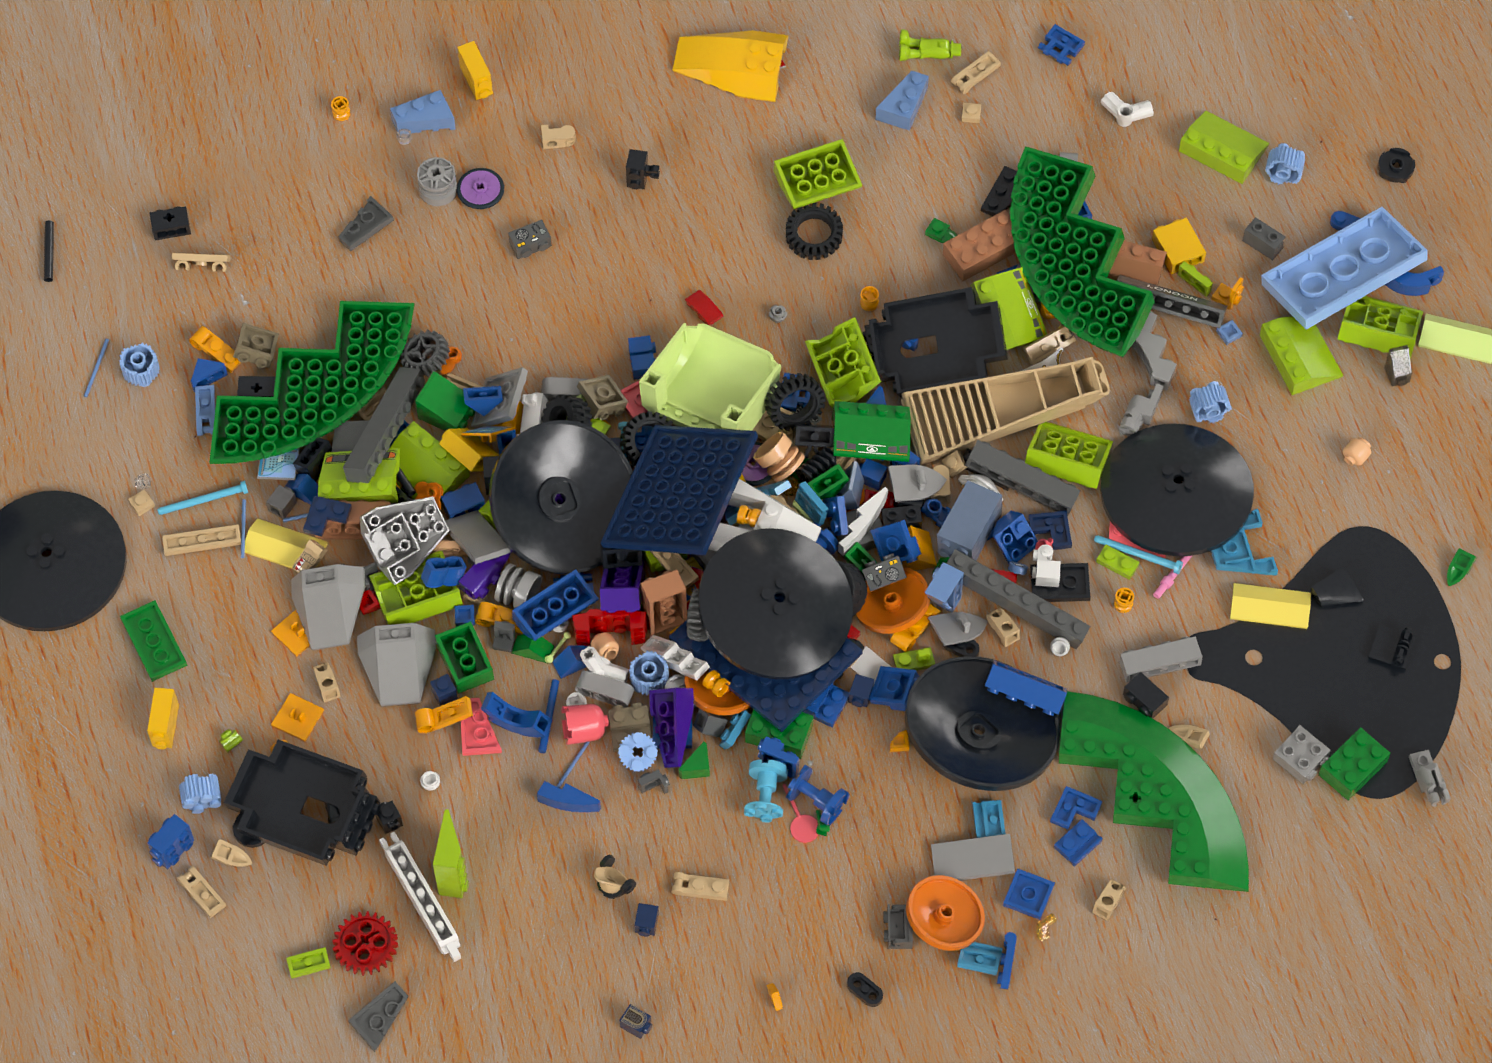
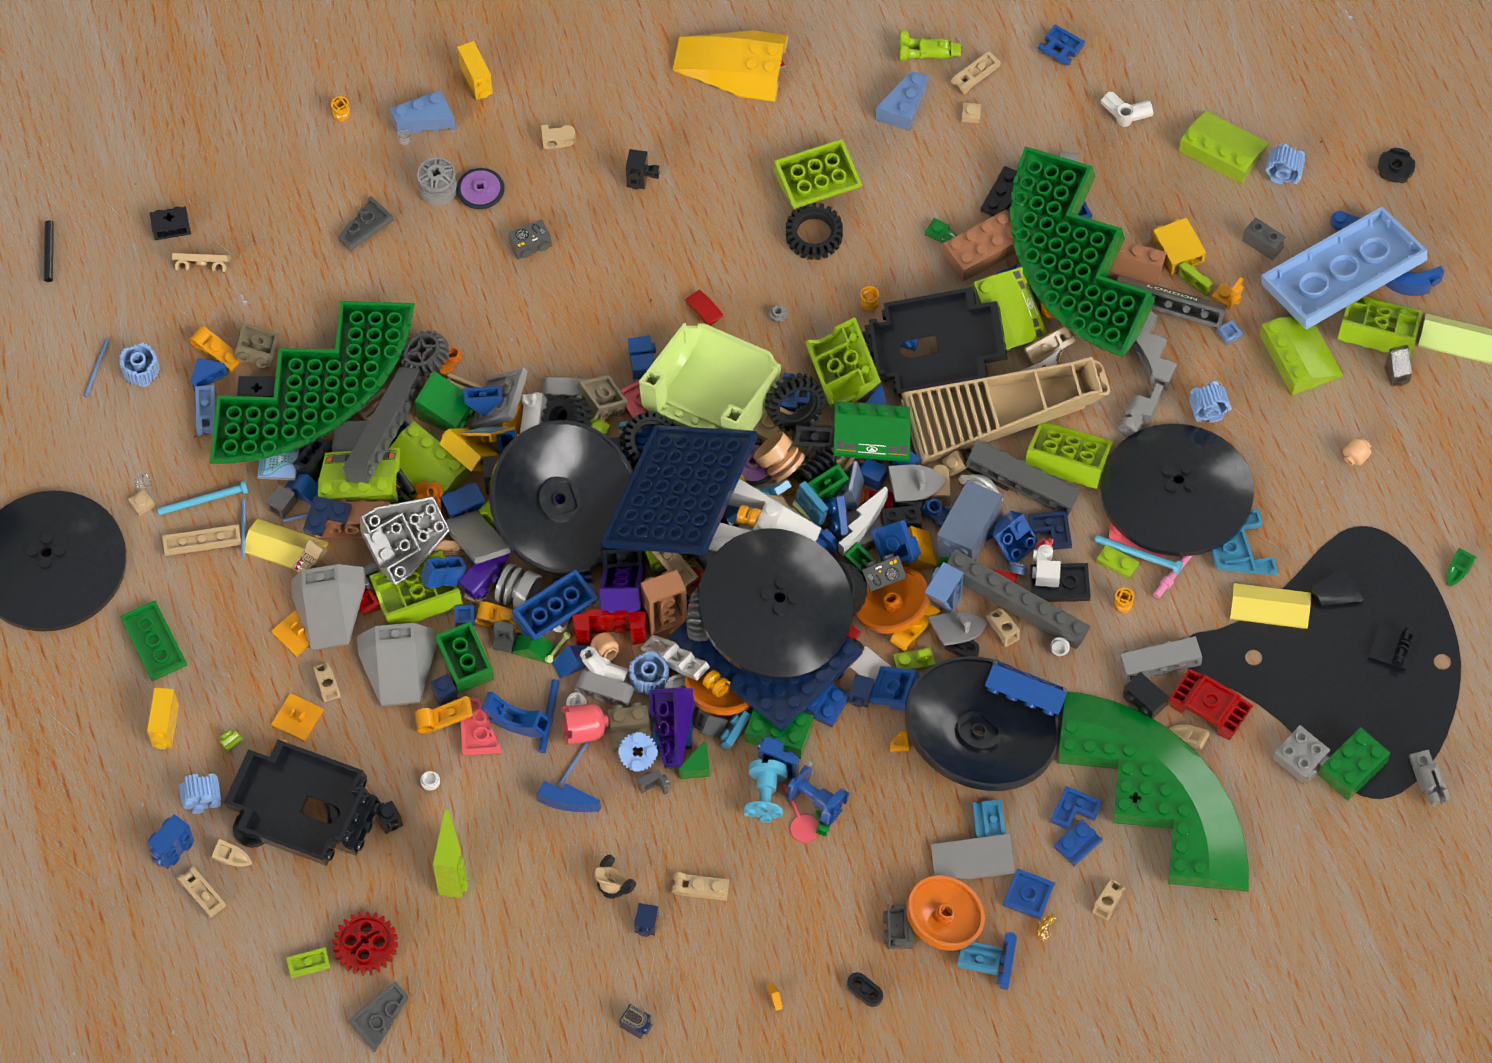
white hinge [379,832,461,962] -> none
none -> red plate [1169,669,1253,740]

